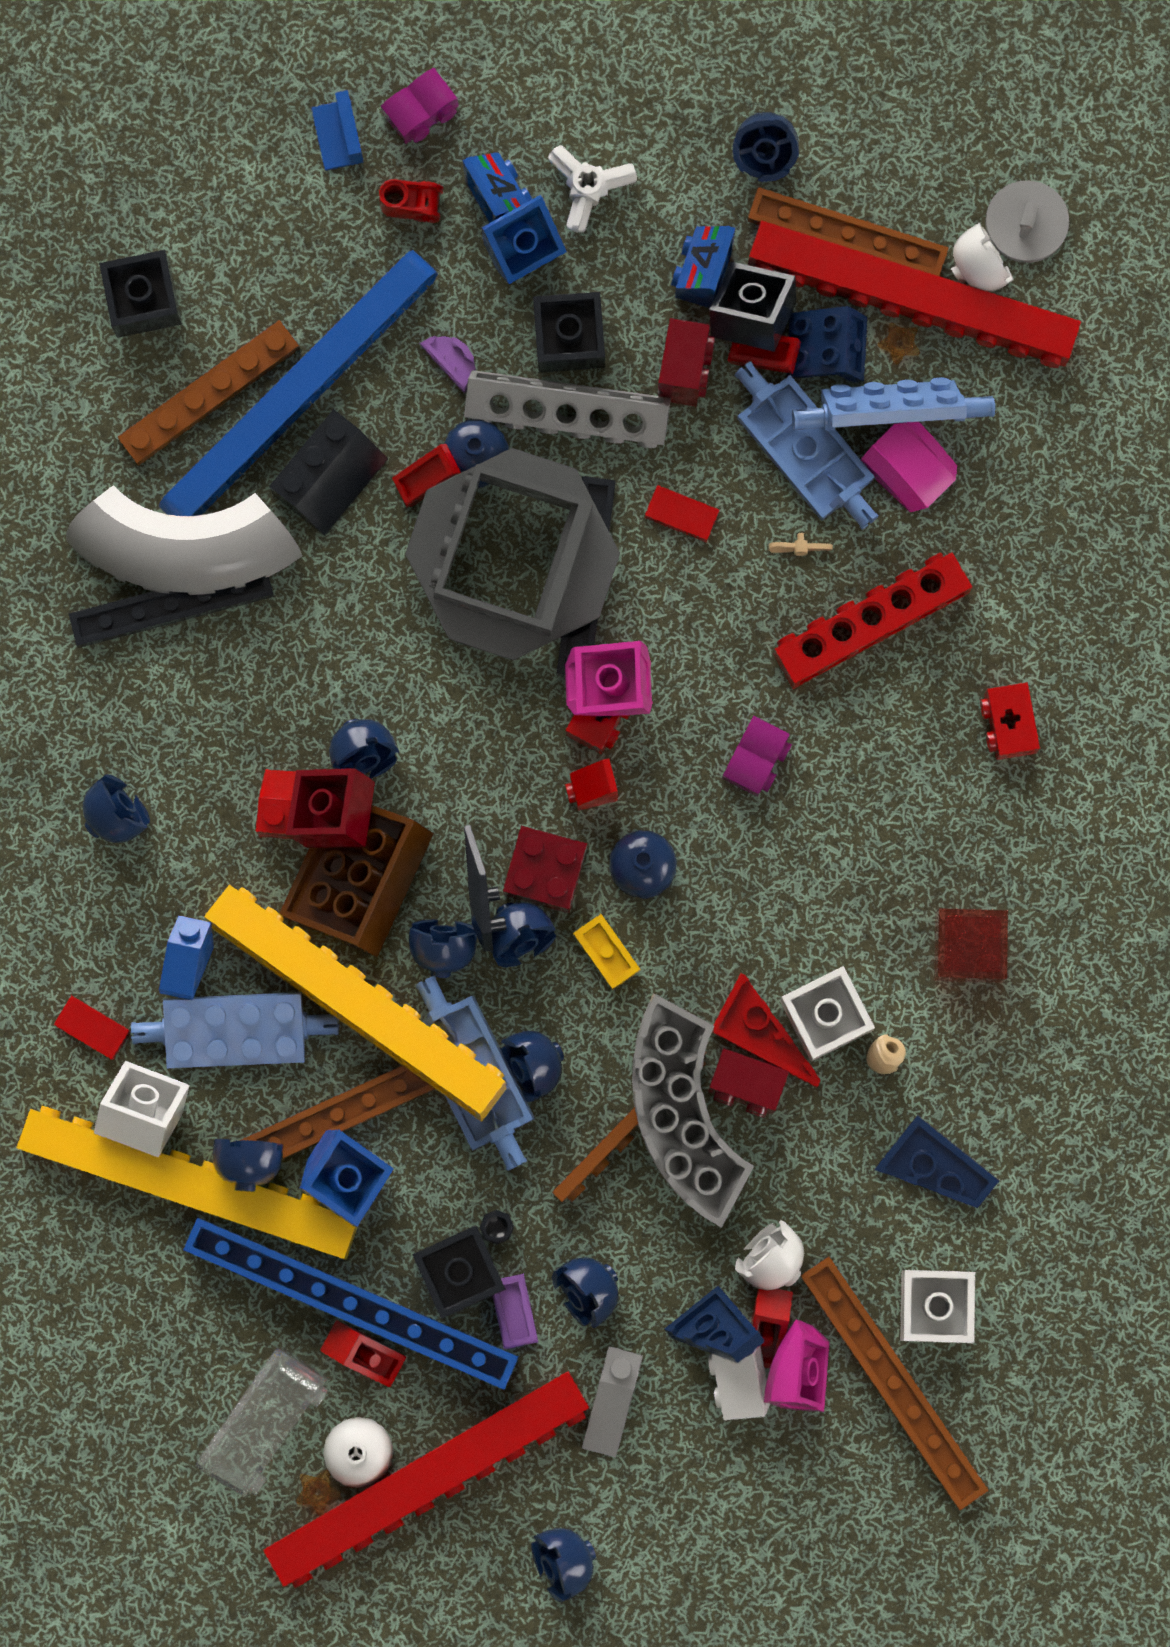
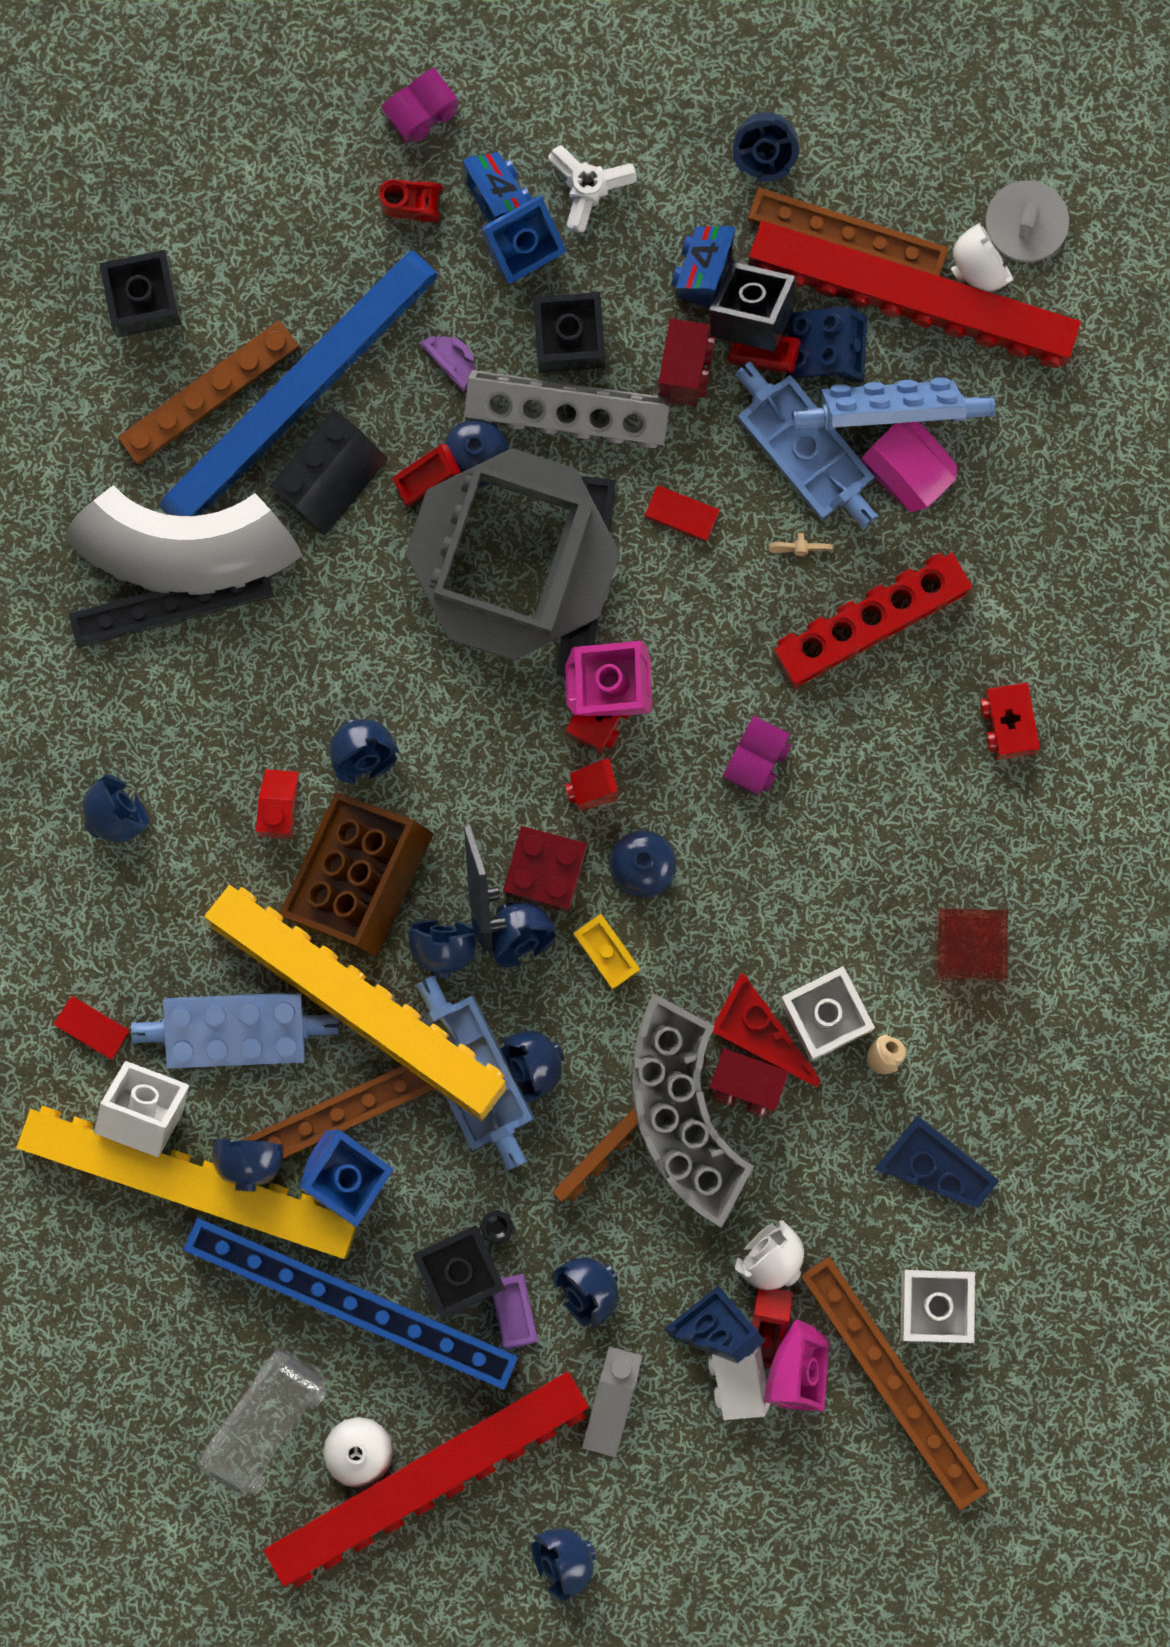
blue slope [159,915,214,1000] -> none
dark red brick [286,768,375,848] -> none
clear orange plate [296,1469,341,1515] -> none
blue panel [311,90,364,171] -> none
red slope [320,1320,406,1388] -> none
clear orange plate [878,322,920,365] -> none

